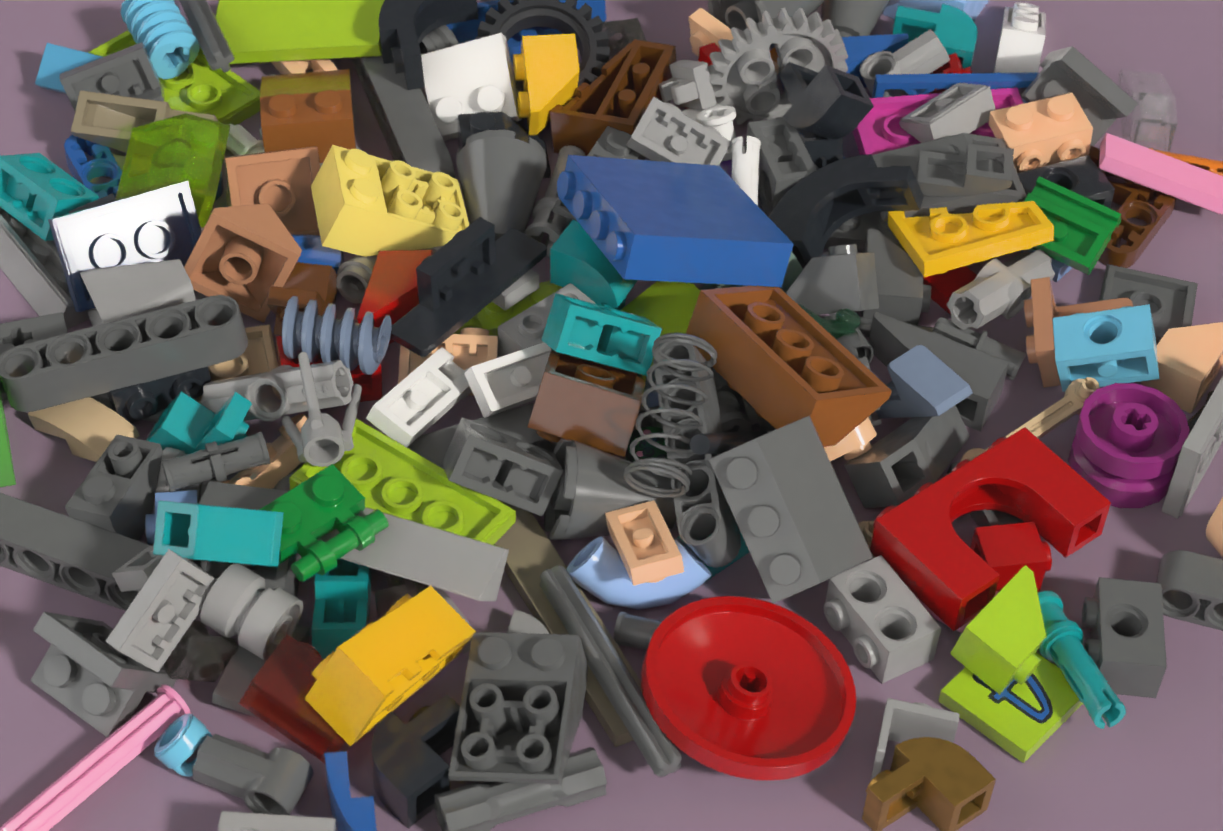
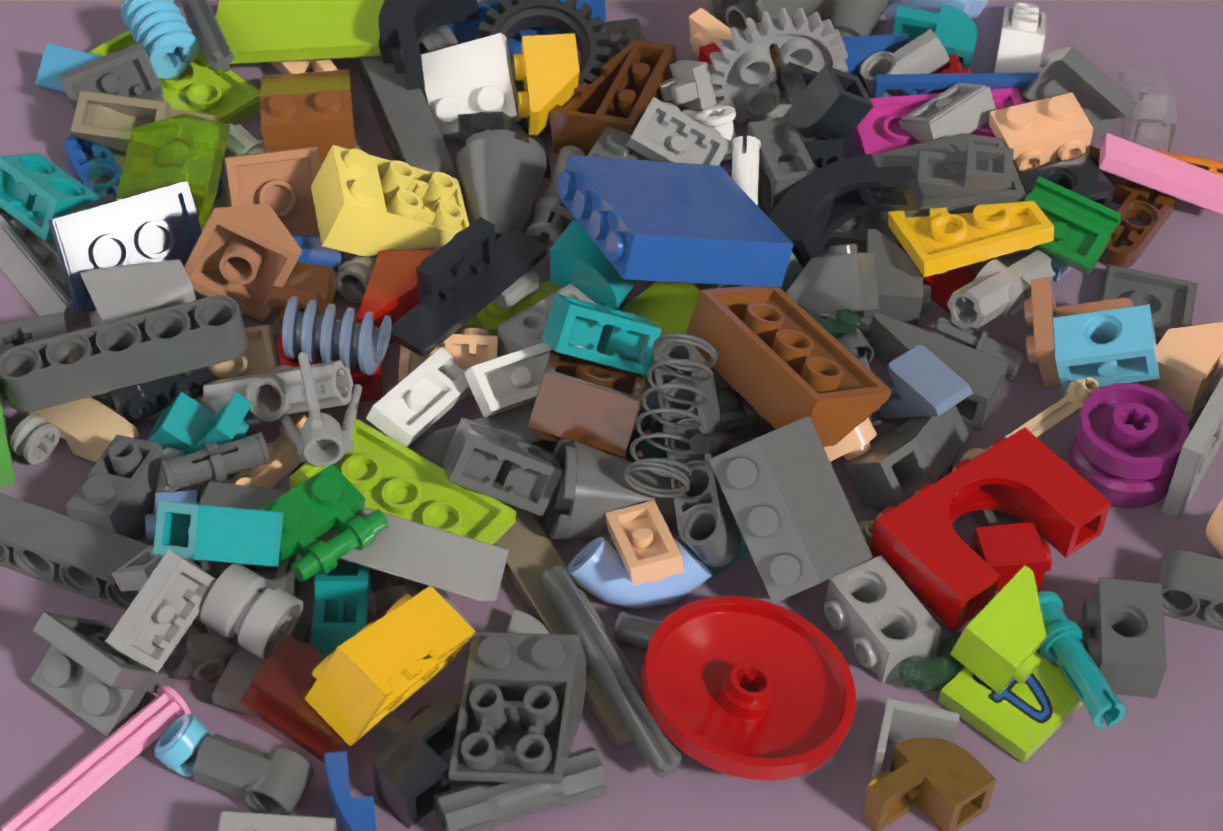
none -> light grey bush [10,414,60,465]
none -> clear green arm [899,637,961,691]

